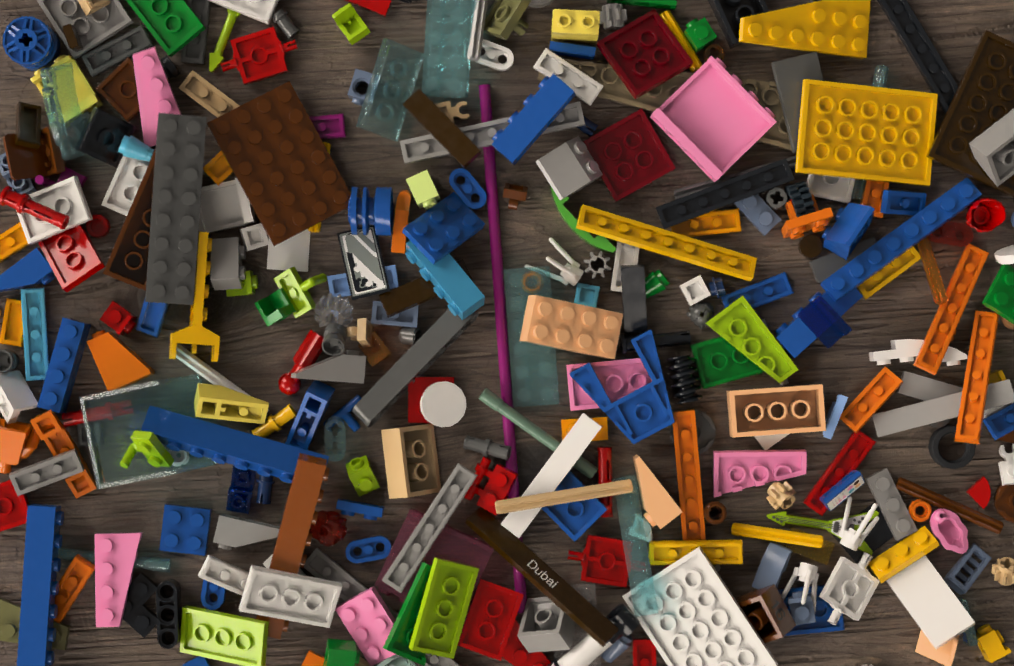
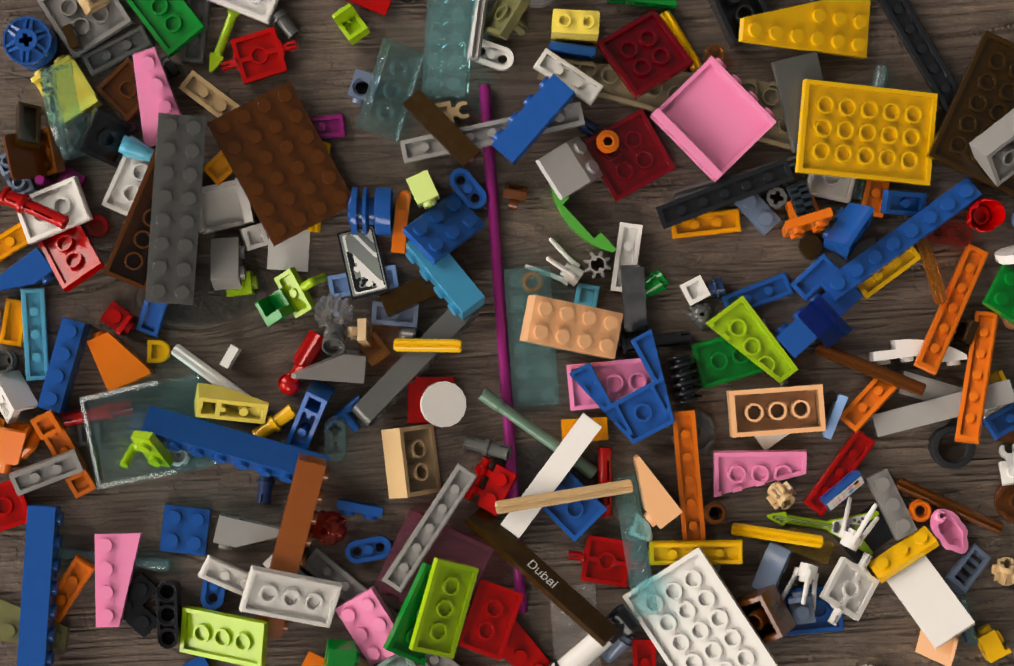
yellow hinge [169,232,220,362] -> none
clear blue slope [226,465,257,514] -> none
lime bracket [346,455,380,497] -> none
light grey slope [517,597,575,653] -> none
yellow plate [576,204,757,282] -> none
light grey gear [600,3,627,30] -> none
green brick [684,17,717,53] -> none
red tile [966,476,991,509] -> none
none -> yellow tile [147,340,172,363]
none -> white tile [220,344,242,369]
none -> yellow axle [393,338,462,353]
none -> orange plate [596,130,619,154]
none -> blue tile [790,253,839,301]
none -> reddish brown axle [815,342,926,396]
none -> dark brown tile [954,318,979,344]

